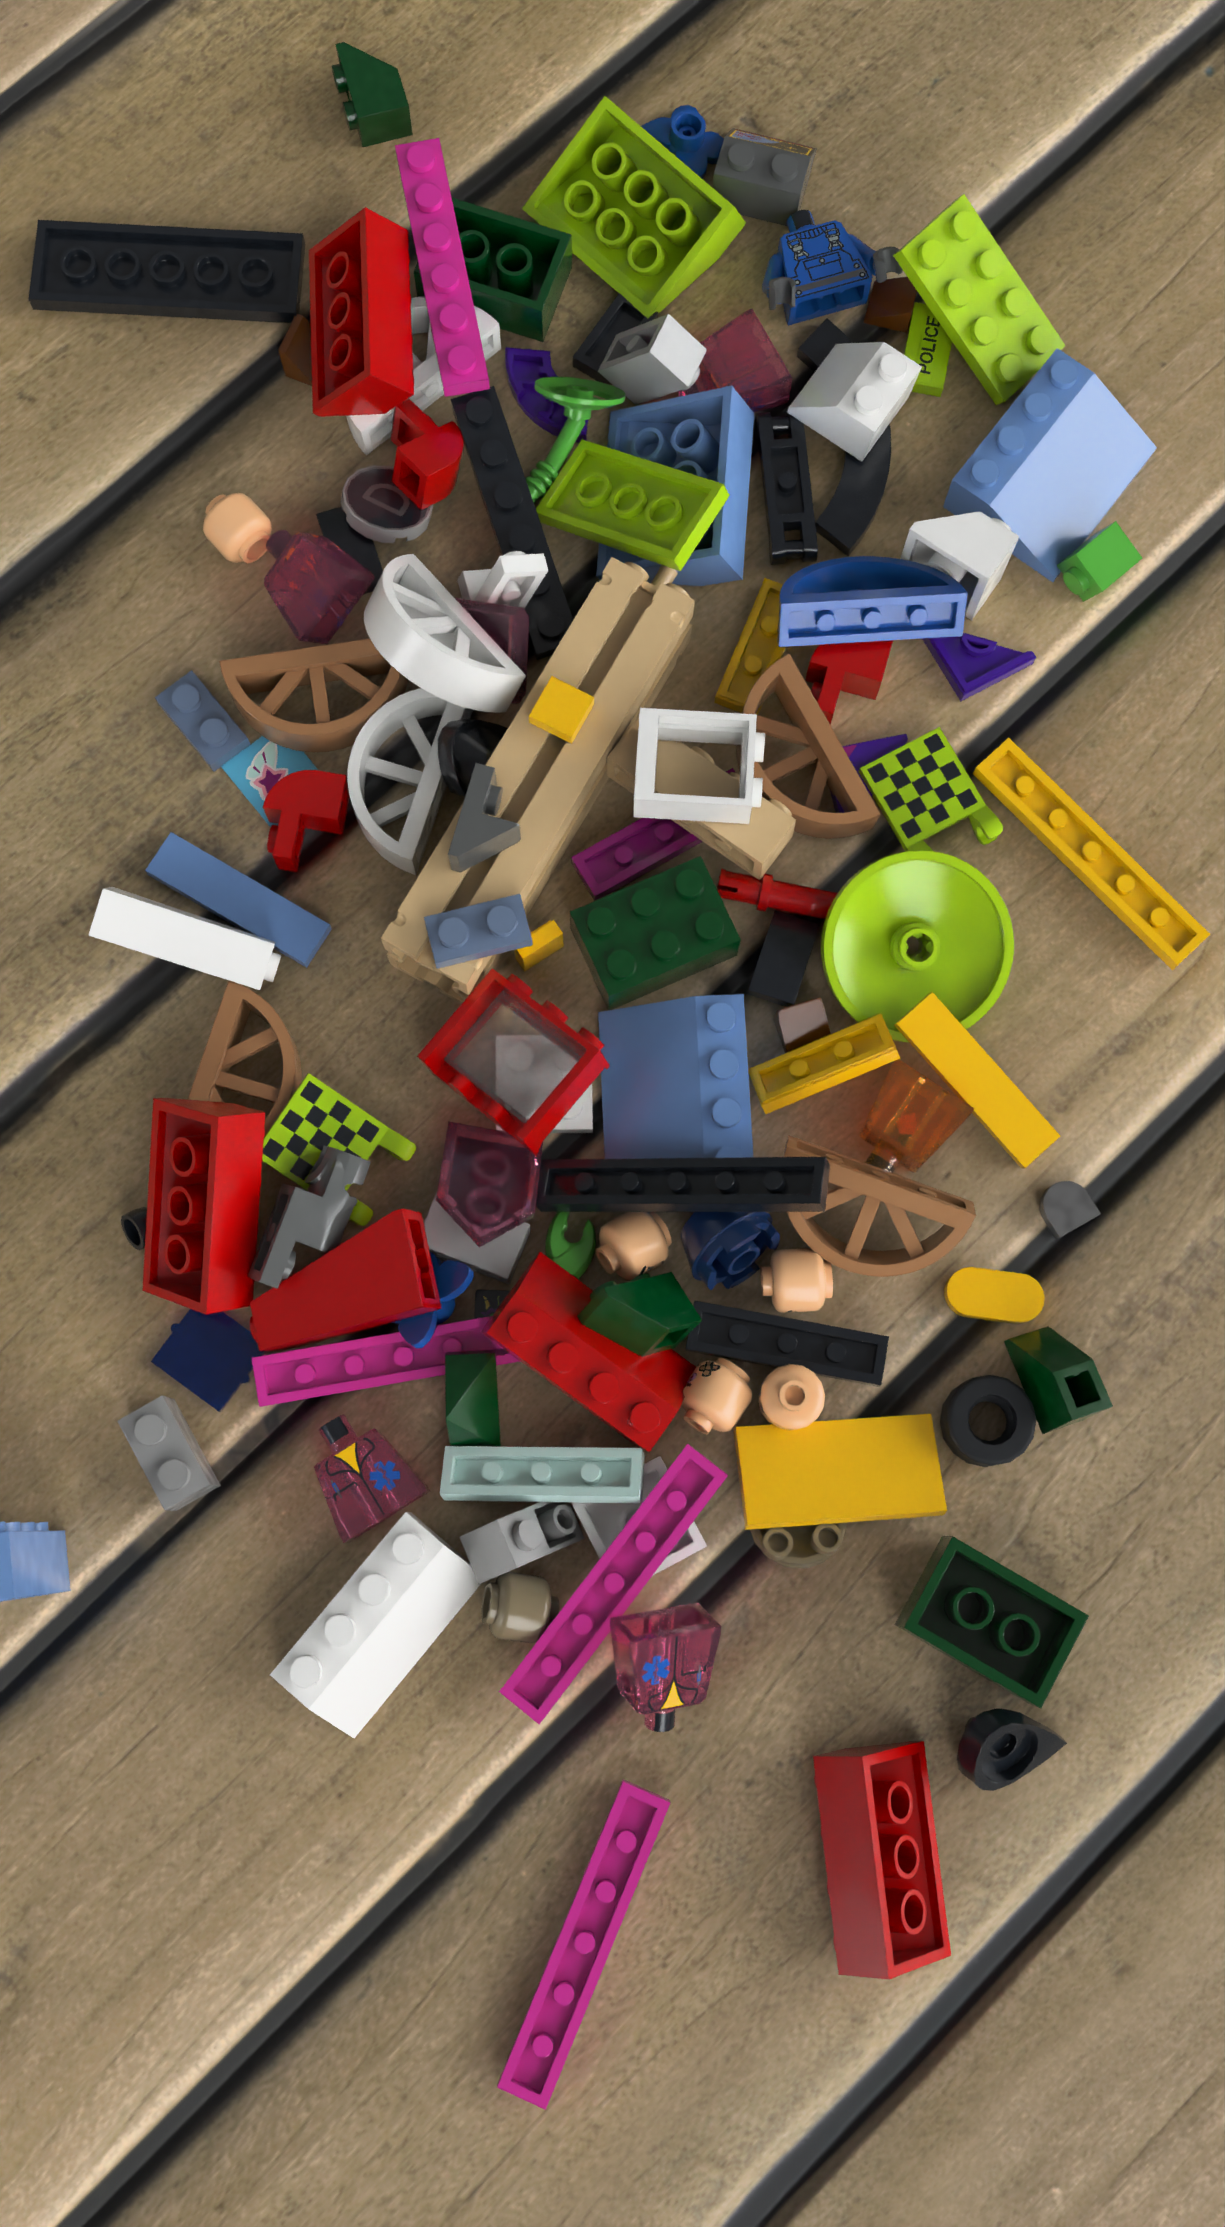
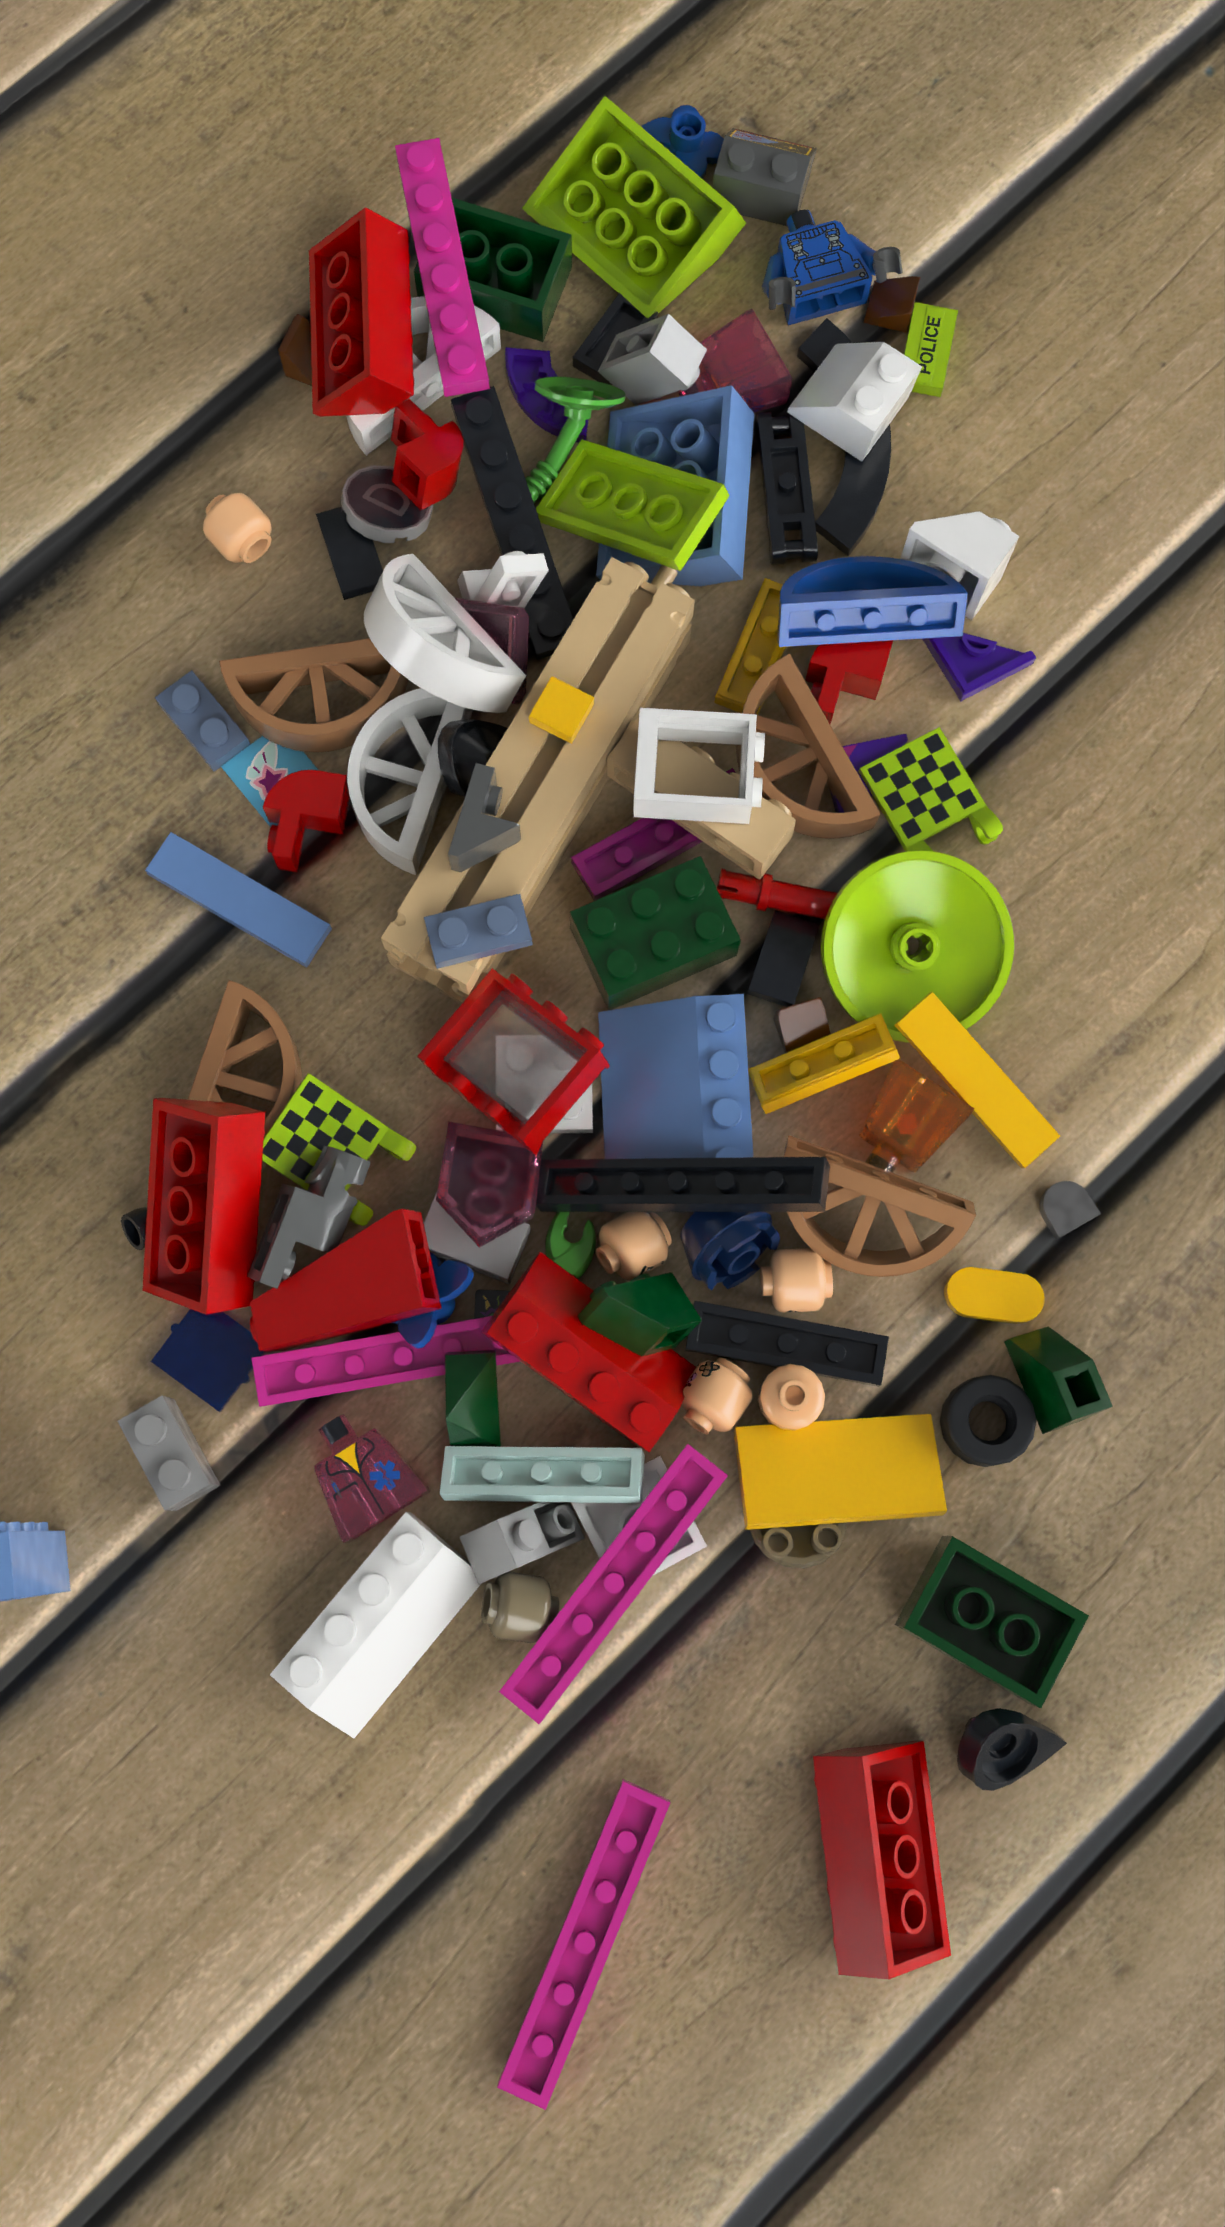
black plate [29,220,306,323] -> none
white slope [89,887,281,990] -> none
clear pink torso [264,530,375,644] -> none
dark green slope [331,42,413,147] -> none
yellow tile [514,920,564,972] -> none
clear pink torso [610,1603,721,1732] -> none
lime plate [893,194,1066,405] -> none
slope [943,348,1157,582] -> none
yellow plate [973,738,1210,971] -> none
bright green brick [1057,521,1142,602] -> none

